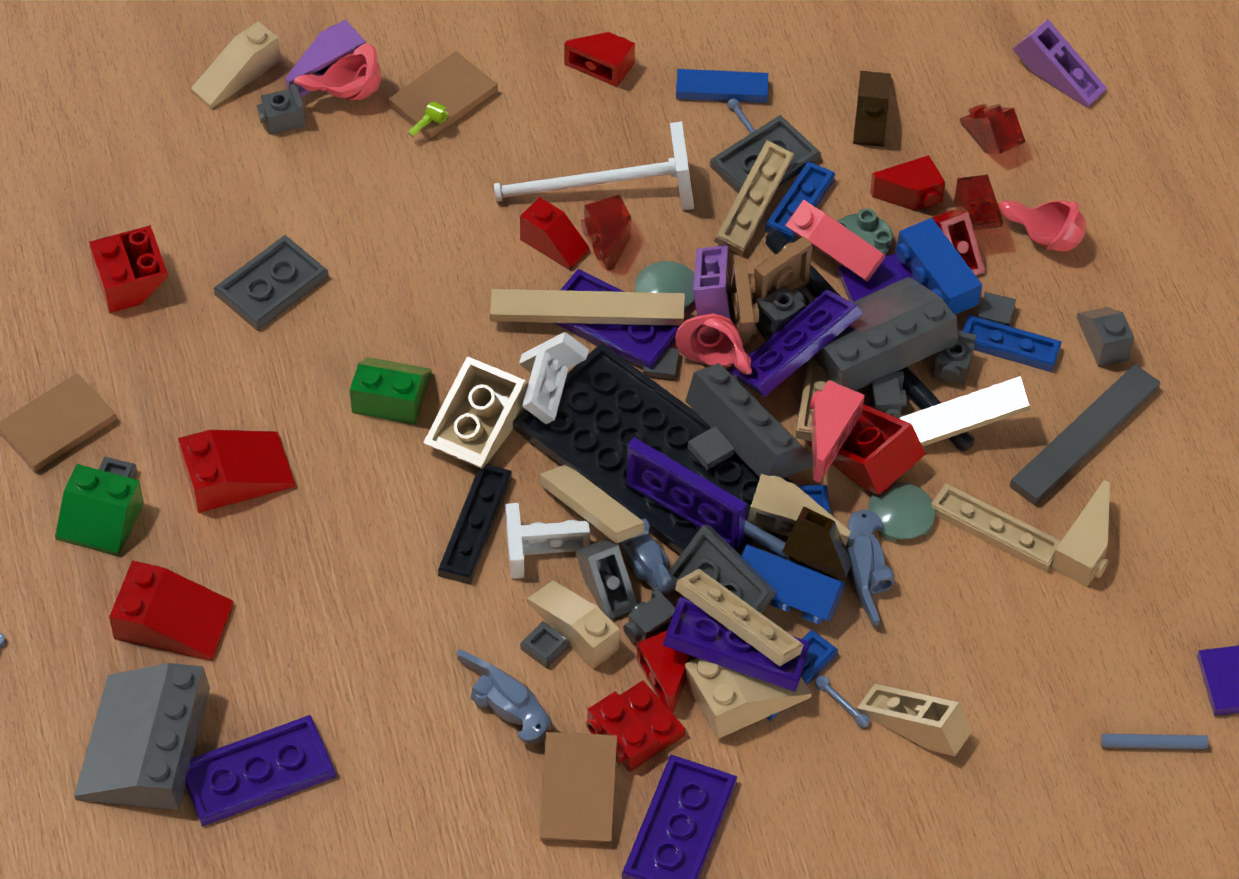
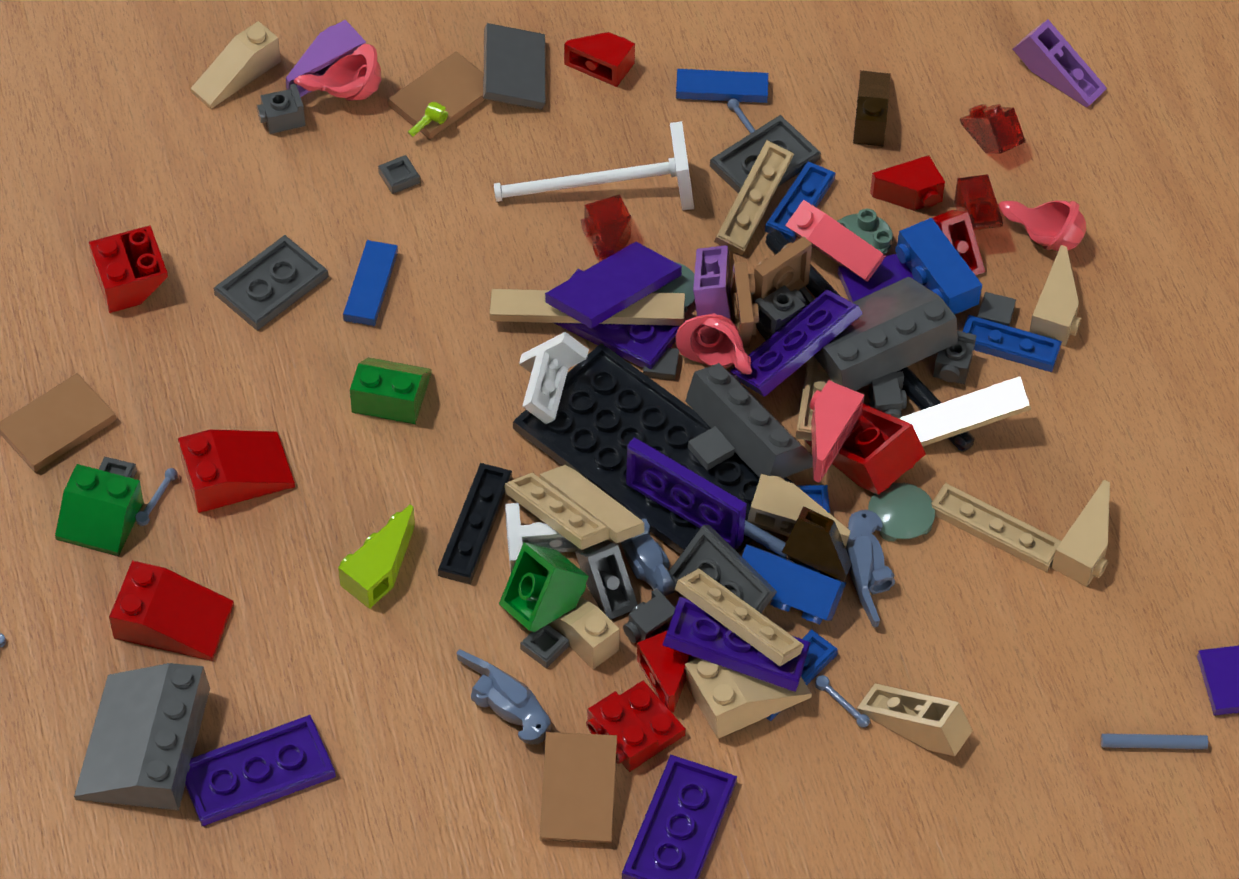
tan slope [423,356,528,469] -> none
red slope [520,197,589,271] -> none
dark grey tile [1010,364,1161,505] -> none
dark grey slope [1077,307,1134,367] -> none
none -> sand blue hinge [135,468,178,526]
none -> lime slope [338,504,415,609]
none -> blue tile [343,240,398,326]
none -> dark grey tile [378,155,420,194]
none -> dark grey tile [483,23,545,110]
none -> green slope [499,542,589,632]
none -> tan tile [505,473,610,550]
none -> dark purple tile [545,241,682,328]
none -> tan slope [1029,245,1081,347]

